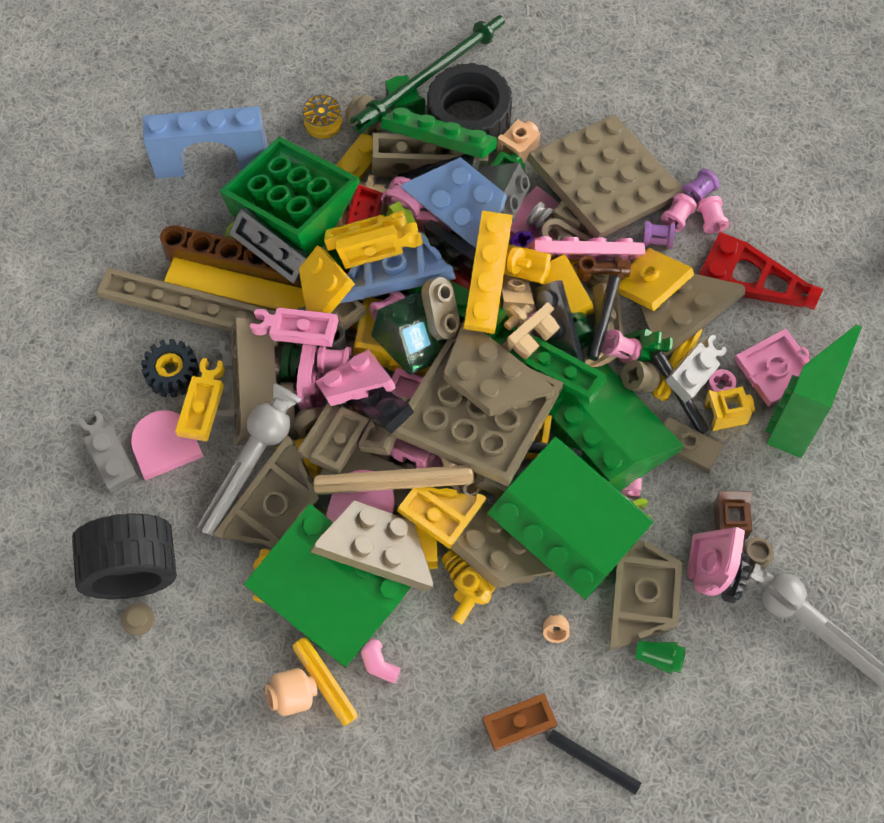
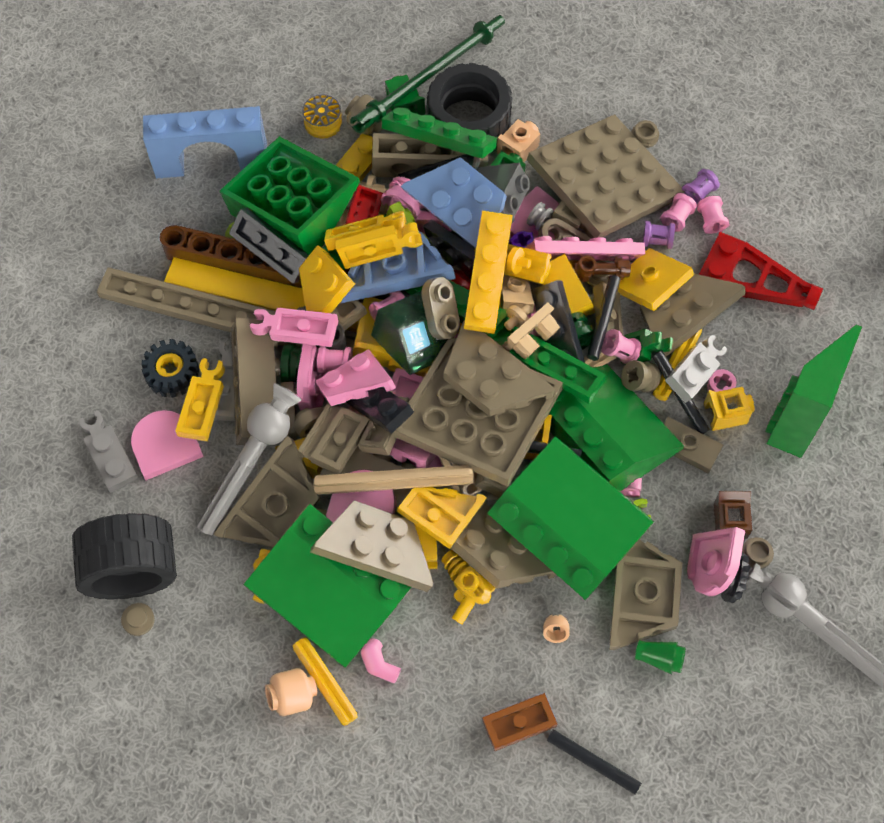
bright pink plate [734,329,810,408] -> none
none -> dark tan plate [631,120,659,148]

